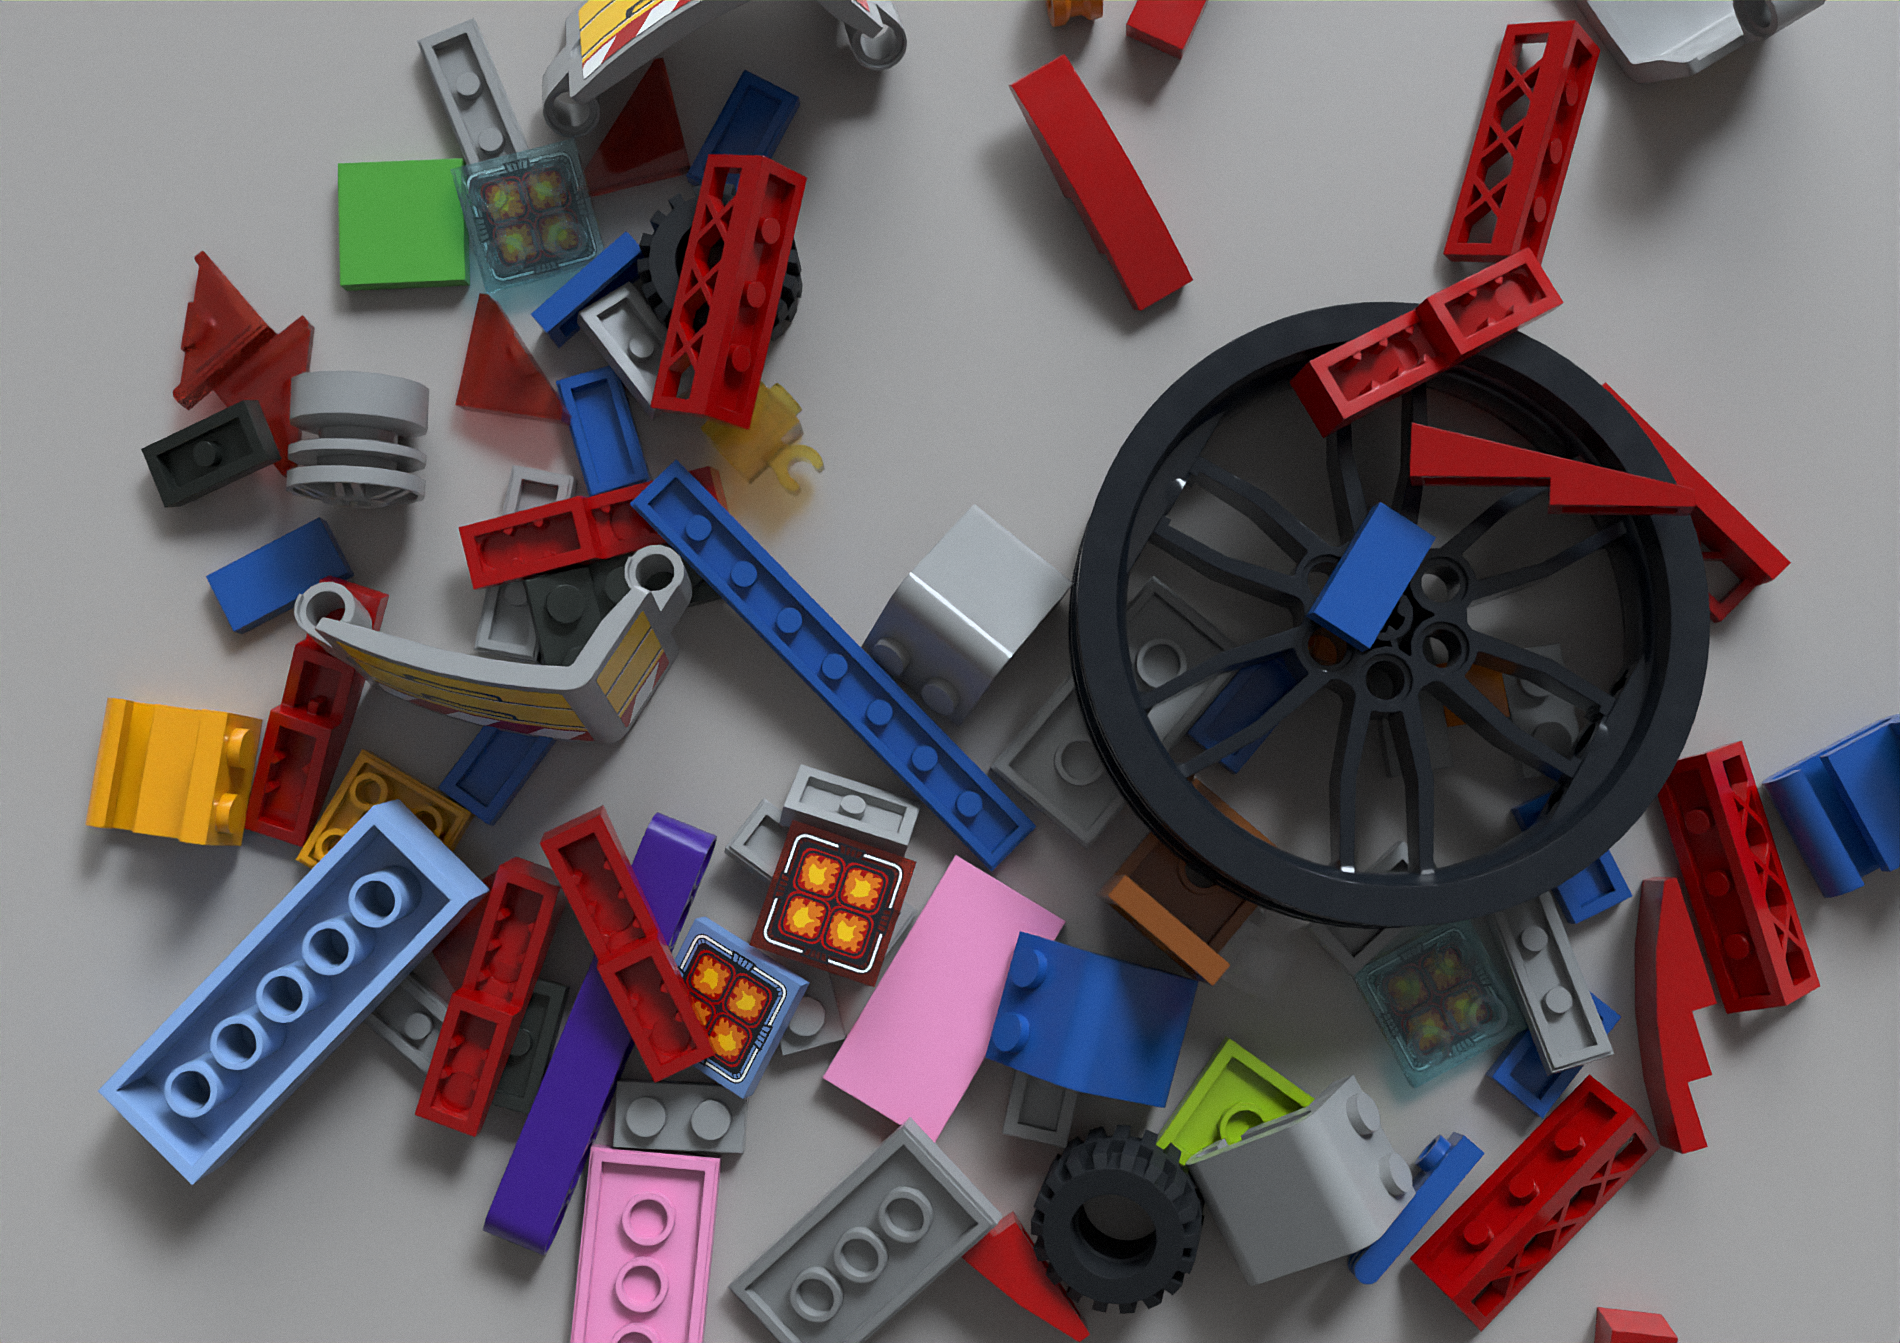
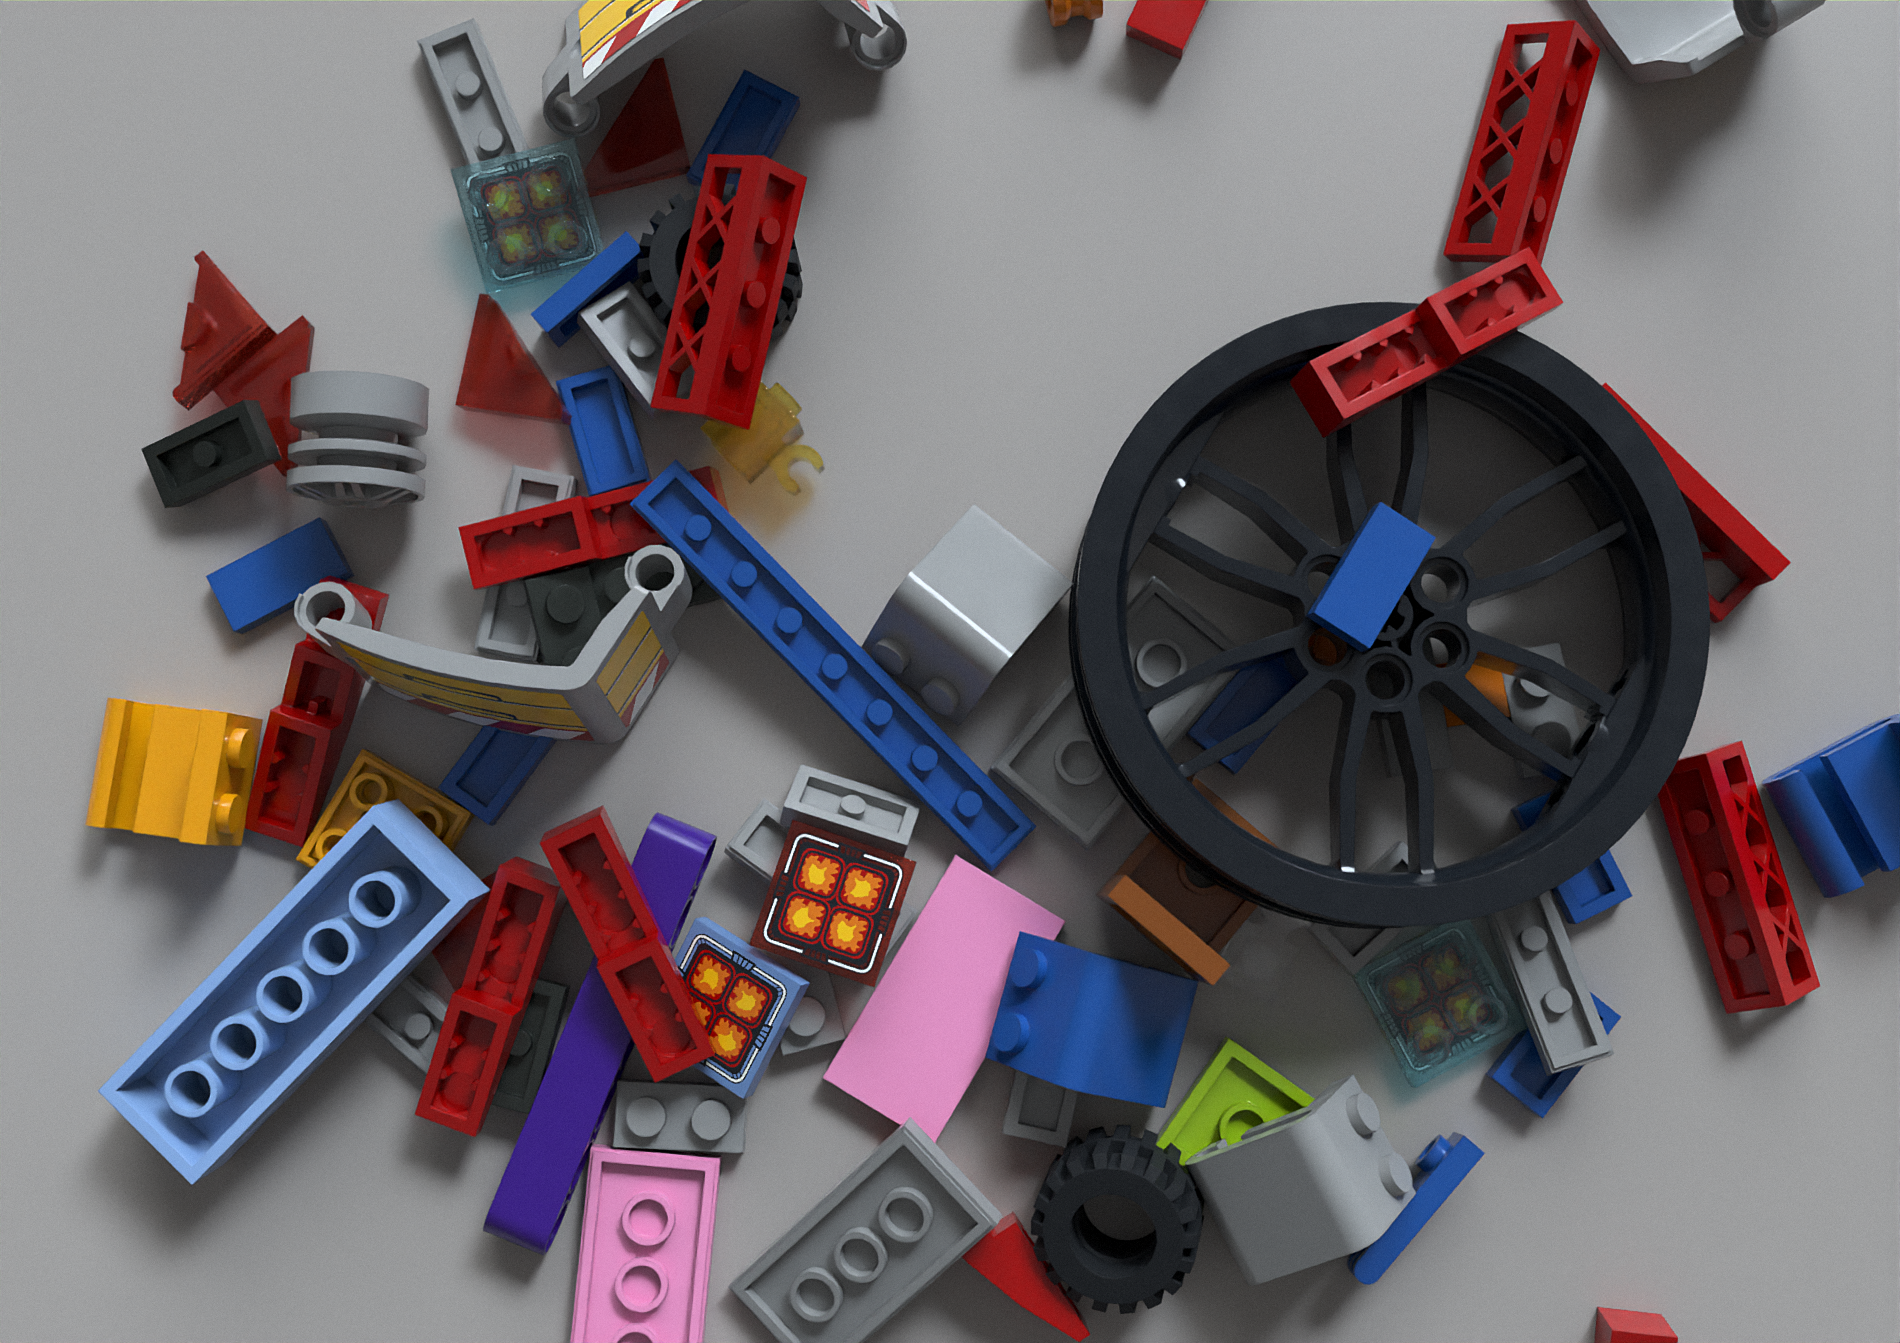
bright green tile [338,158,470,291] -> none
red slope [1008,54,1193,311] -> none
red fence [1409,1074,1661,1332] -> none
red slope [1410,423,1696,516] -> none
red slope [1635,877,1717,1154] -> none

